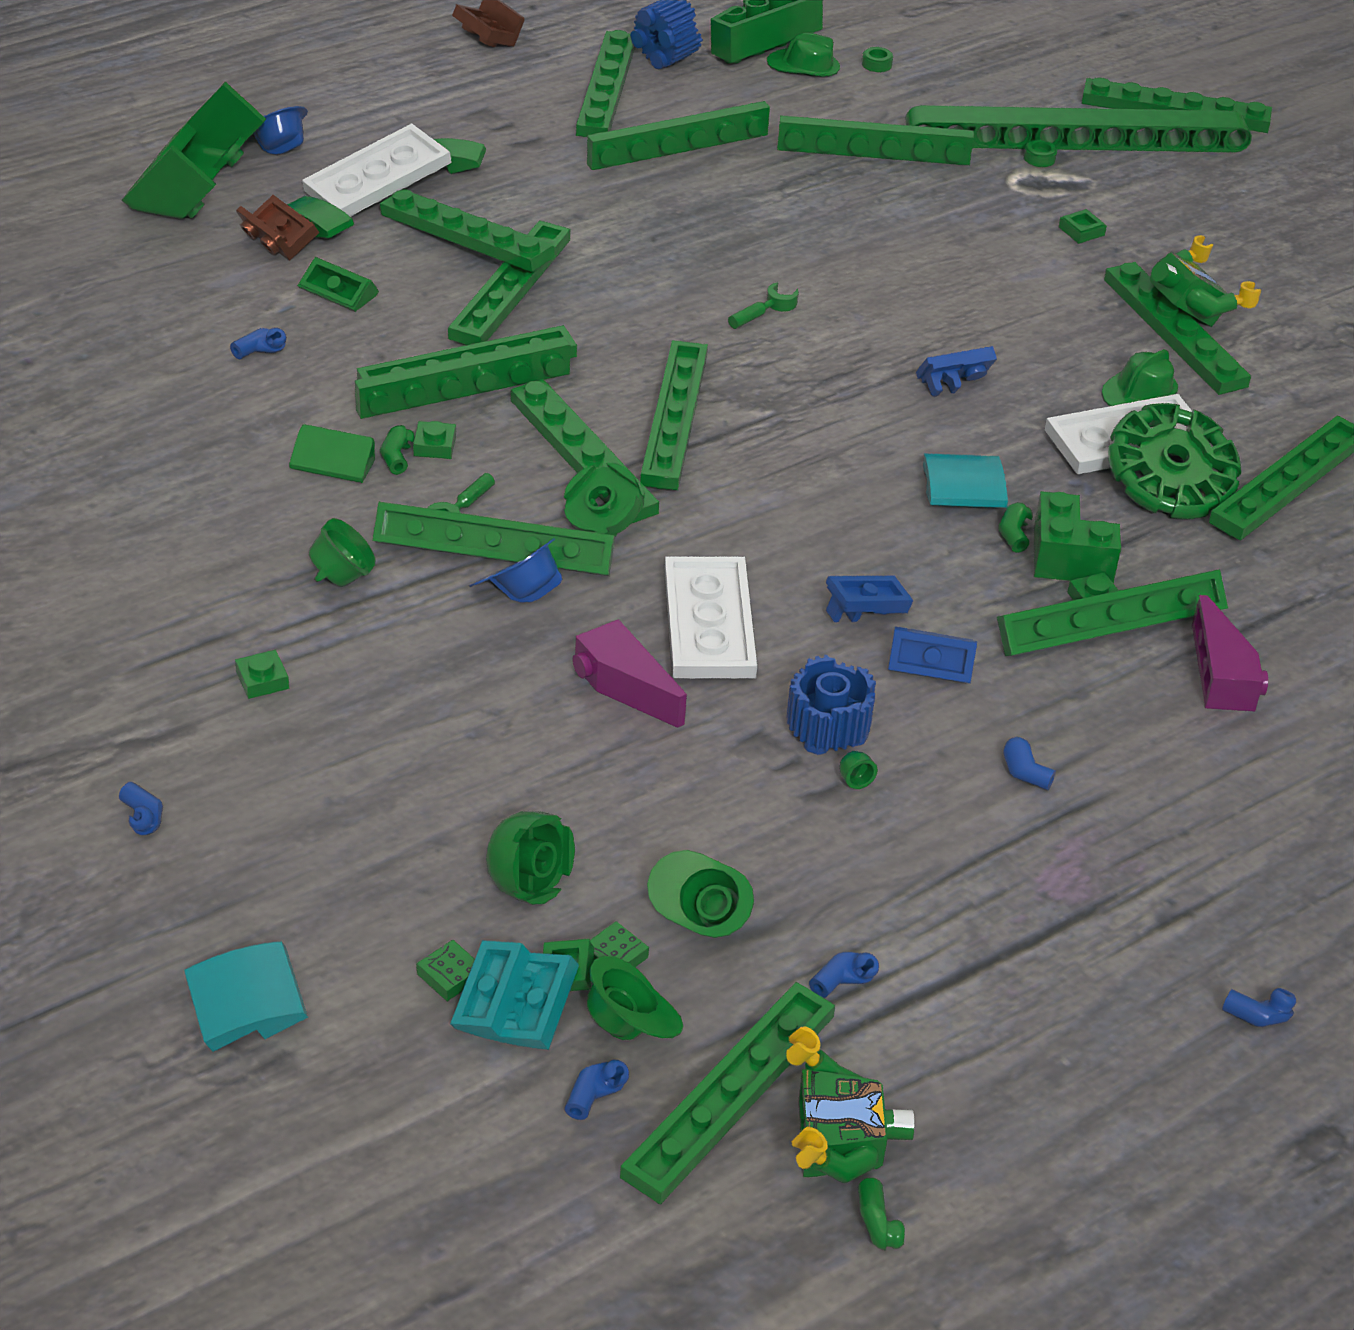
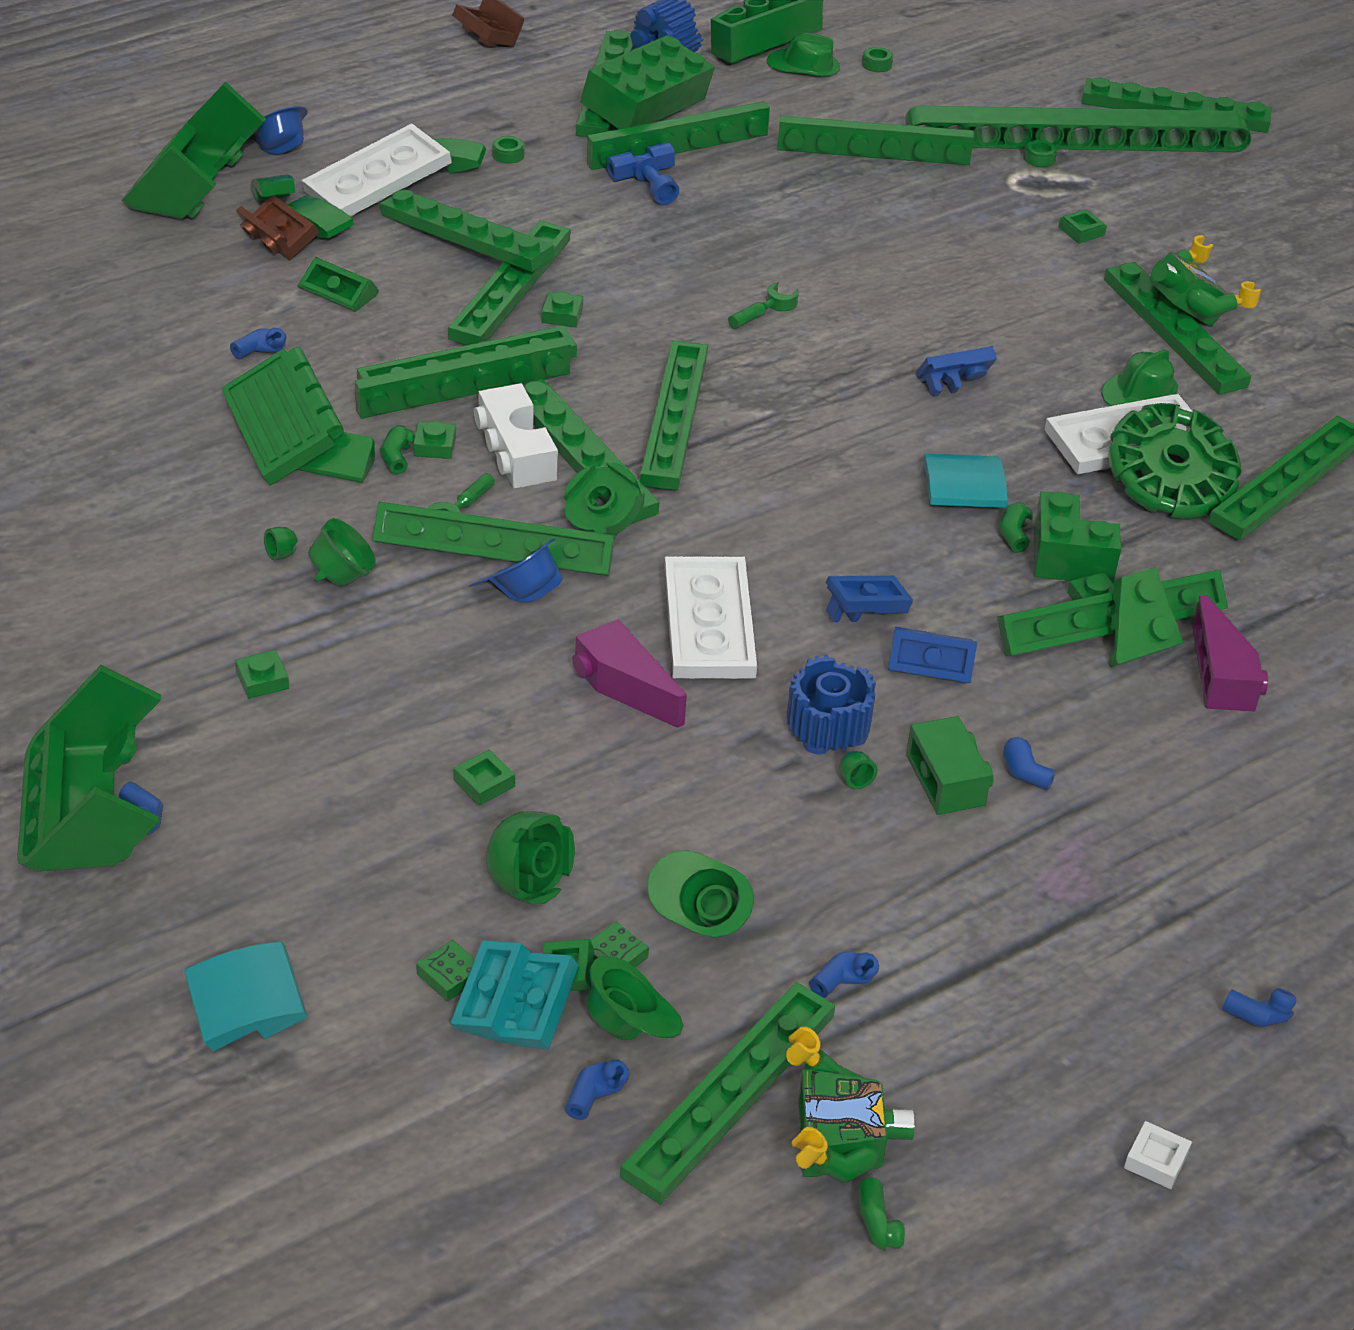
none -> green windscreen [17,665,161,872]
none -> green hinge [221,347,344,486]
none -> green slope [250,174,296,201]
none -> green hinge [264,527,298,560]
none -> green plate [453,749,515,806]
none -> white arch [474,383,558,489]
none -> green tile [492,136,525,164]
none -> green plate [542,291,583,328]
none -> green brick [580,35,715,129]
none -> blue bar [607,142,679,205]
none -> green brick [906,716,994,815]
none -> green wing [1109,567,1184,667]
none -> white plate [1124,1121,1192,1189]

